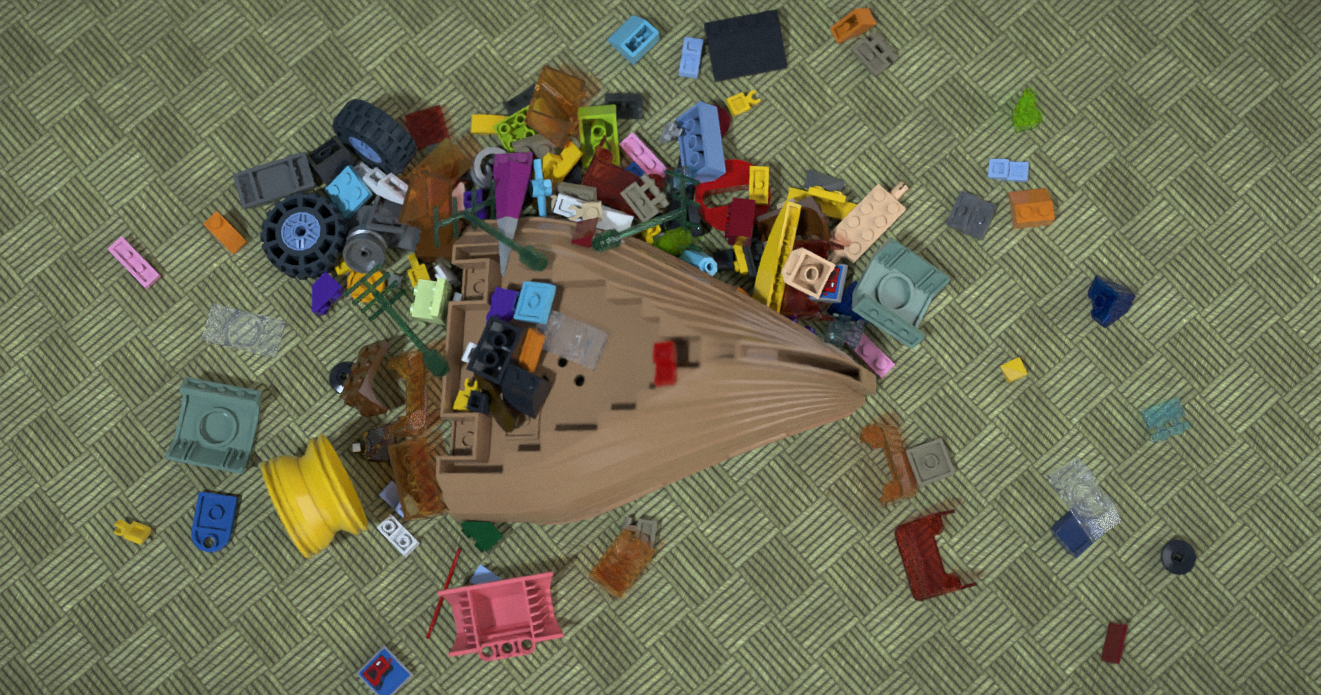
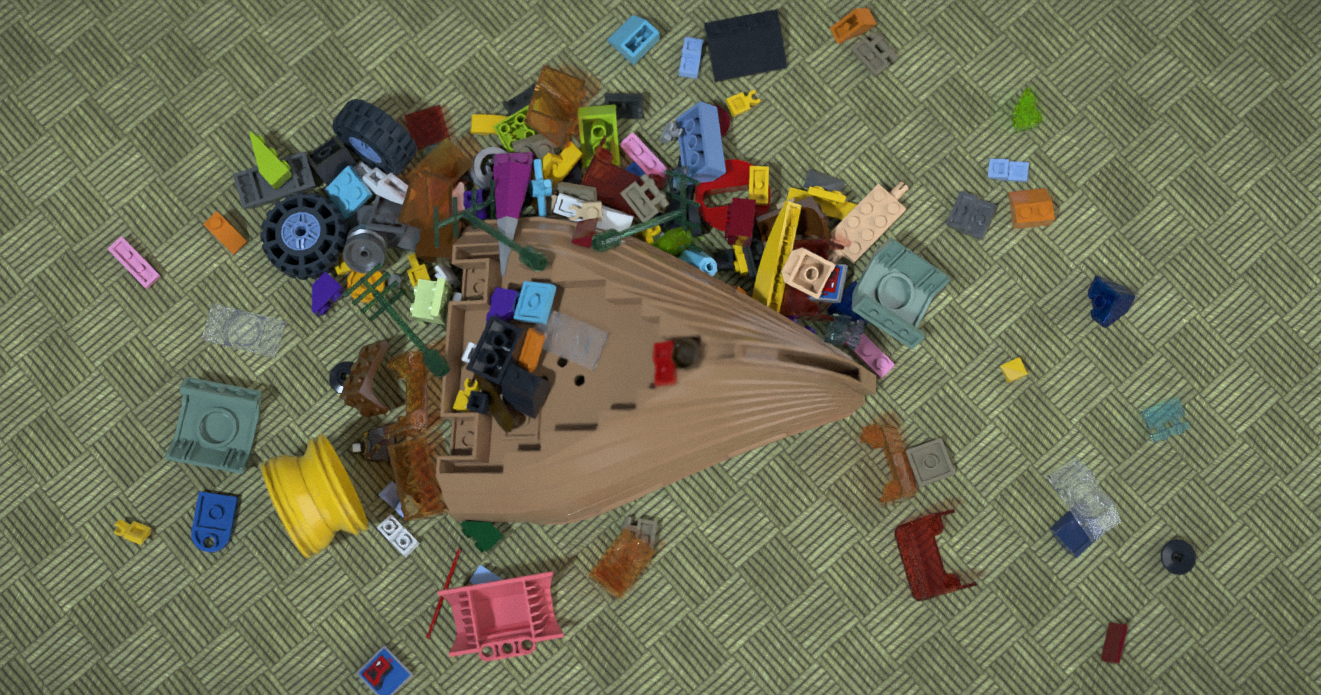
none -> lime slope [249,131,293,190]
none -> dark brown hair [671,339,702,371]

